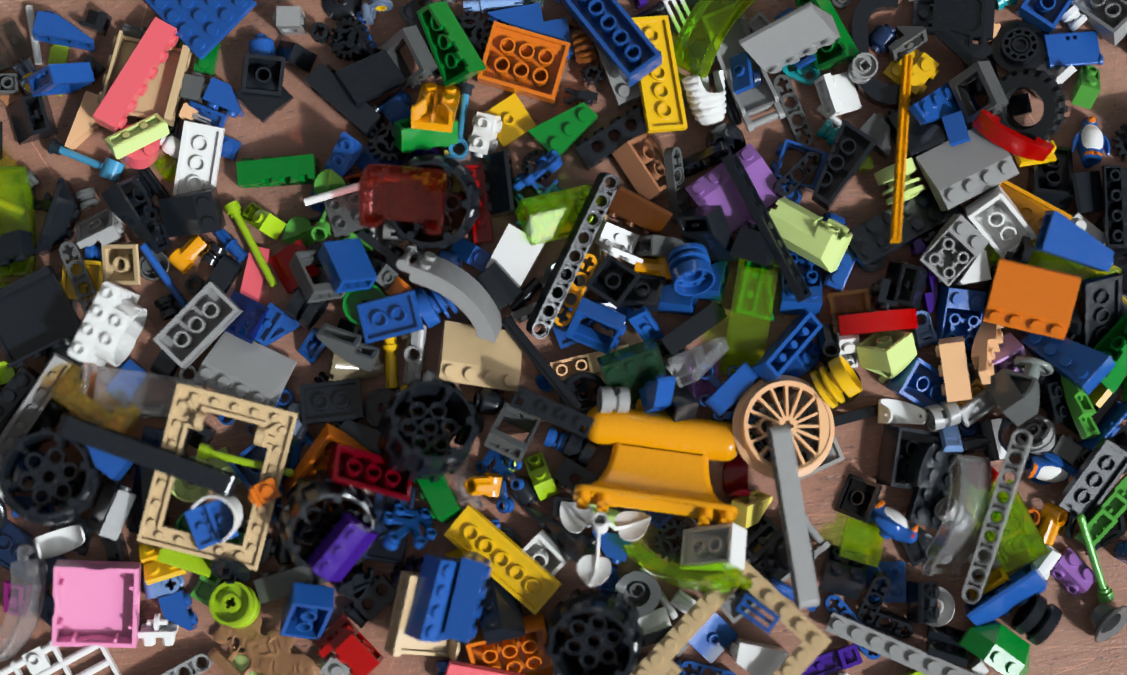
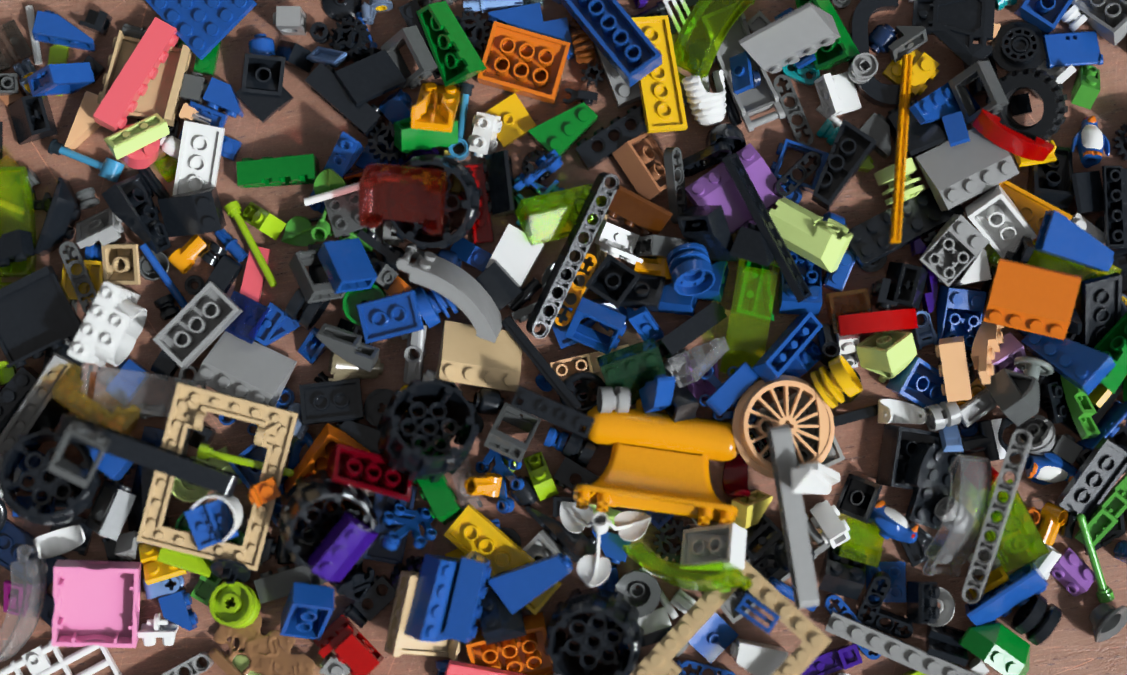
red slope [268,239,321,294] -> none
yellow pin [381,336,399,388] -> none
none -> dark grey window [47,421,112,489]
none -> light grey panel [115,531,142,561]
none -> medium blue tile [306,46,347,68]
none -> blue slope [488,552,574,615]
none -> white wedge [791,462,841,495]
none -> white brick [810,500,851,549]

